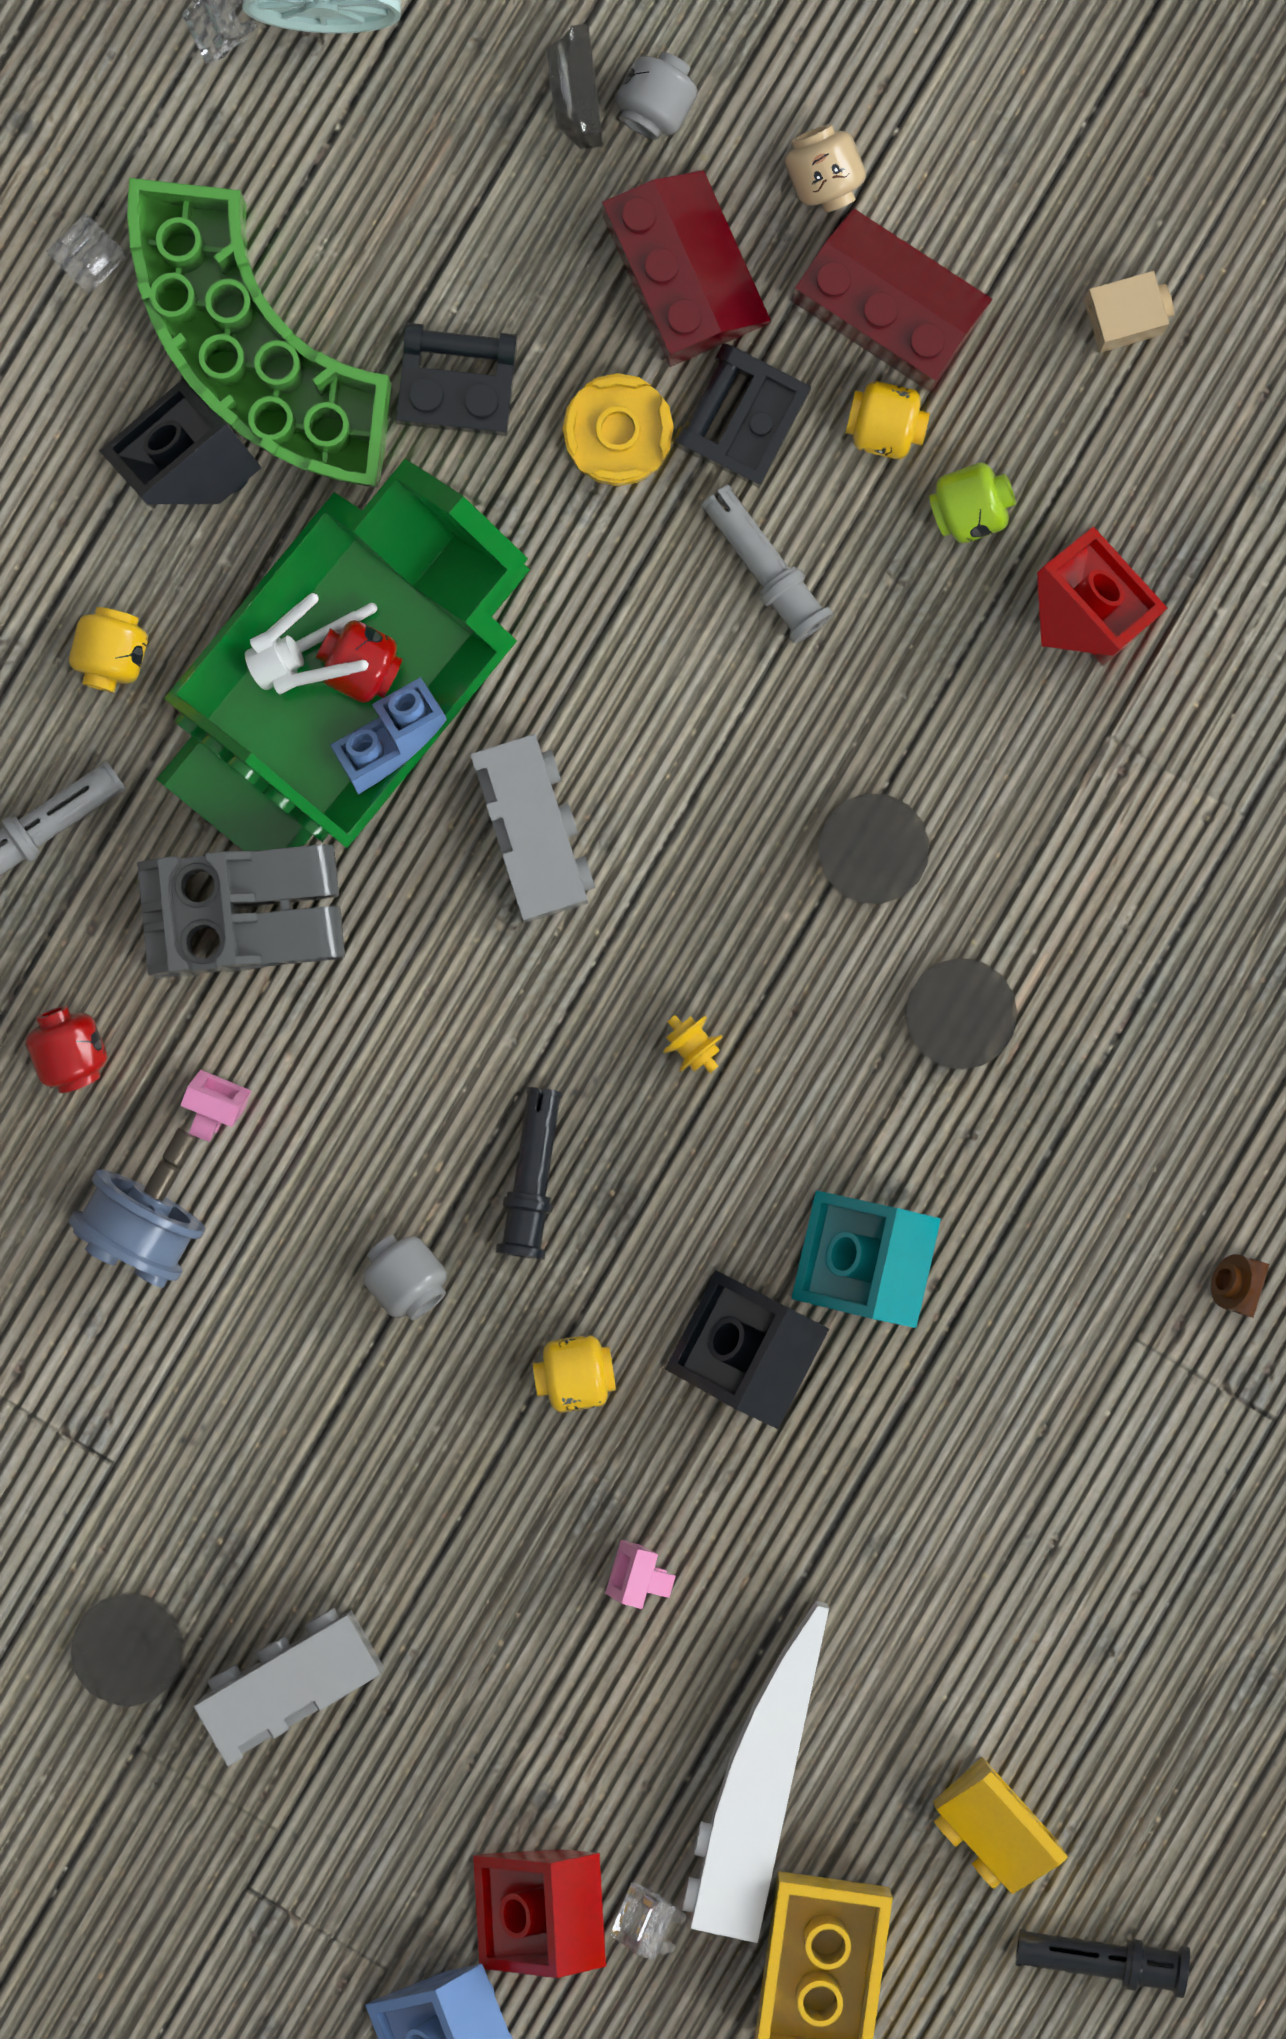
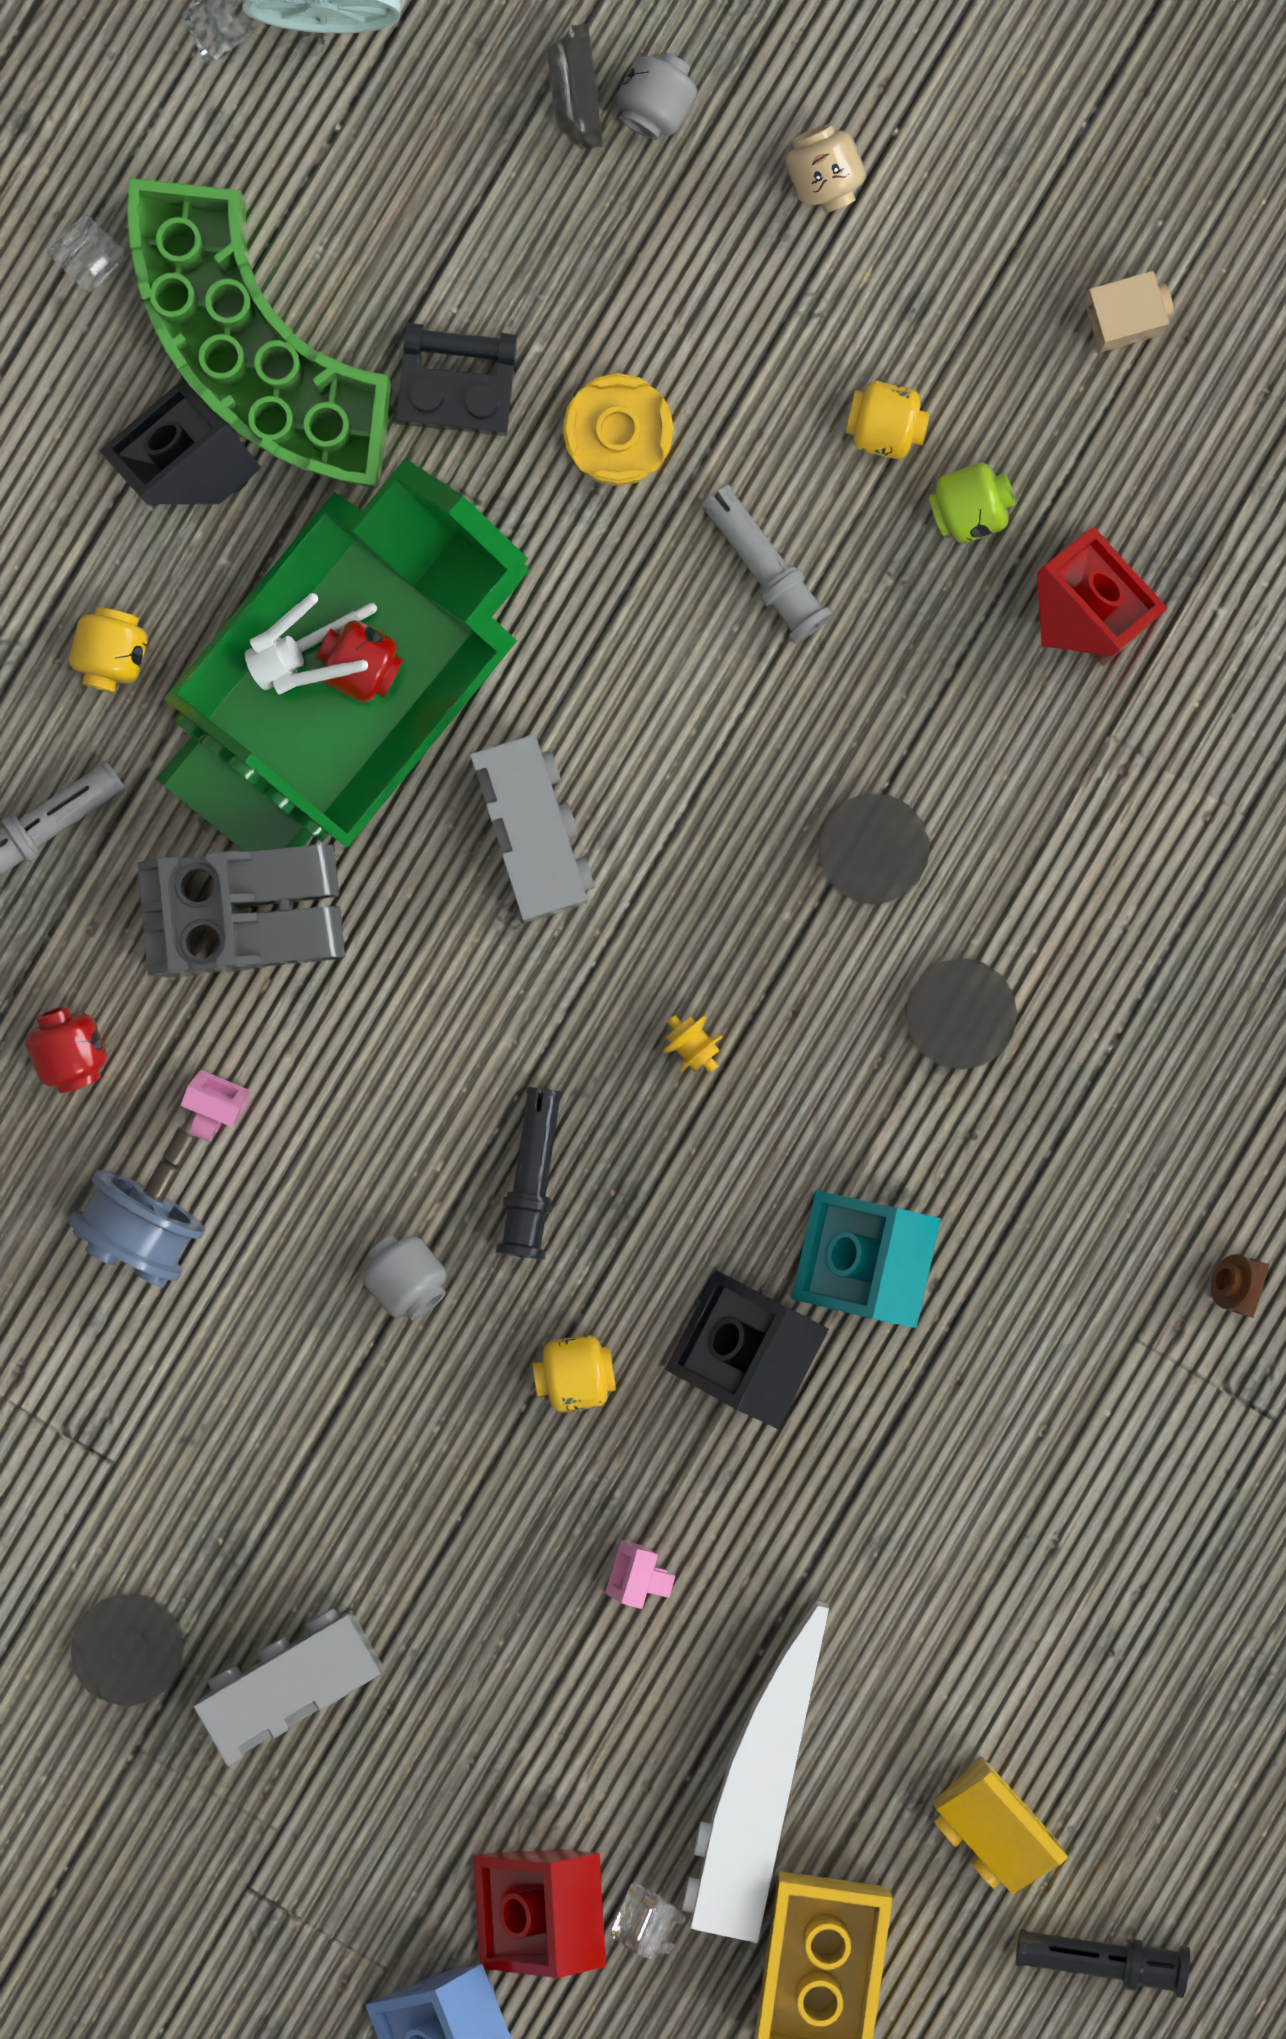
medium blue slope [330,677,447,794] -> none
dark red slope [602,170,771,367] -> none
black plate [671,343,811,489] -> none
dark red slope [793,208,993,393] -> none

